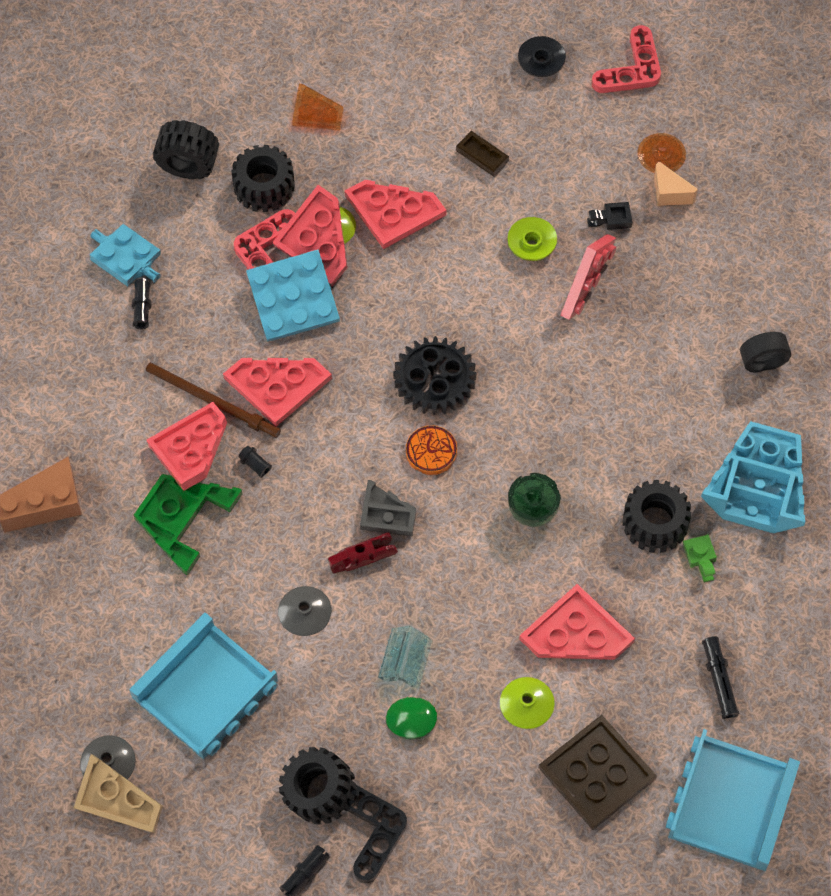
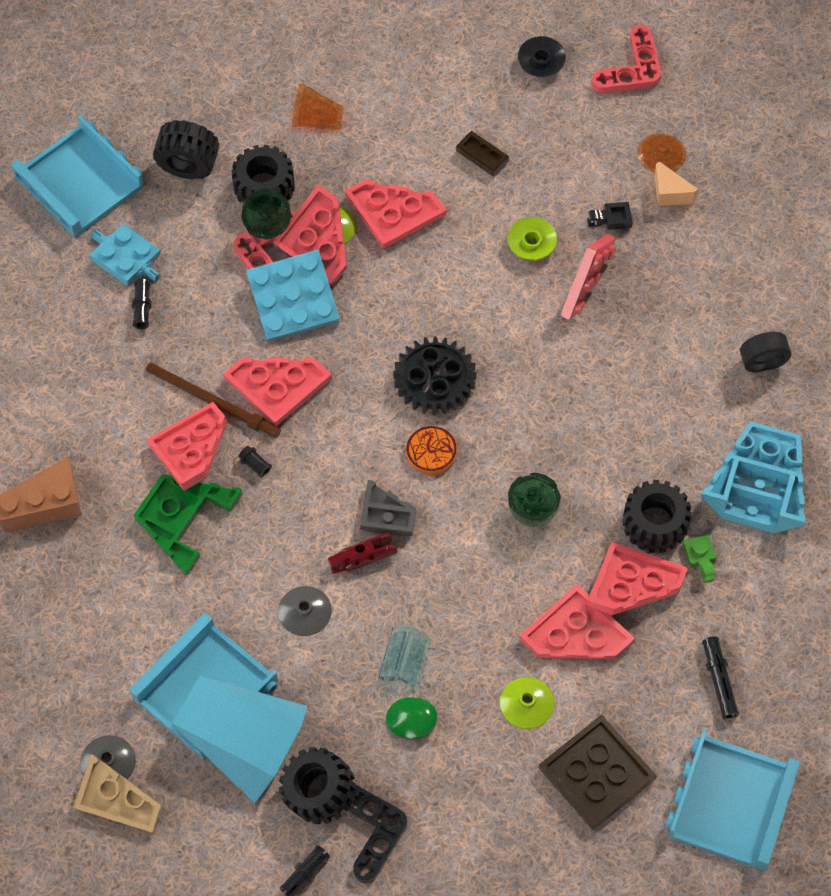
none -> medium azure panel [11,115,144,238]
none -> medium azure wedge [172,675,307,803]
none -> clear green cylinder [241,188,291,240]
none -> coral plate [586,542,688,615]

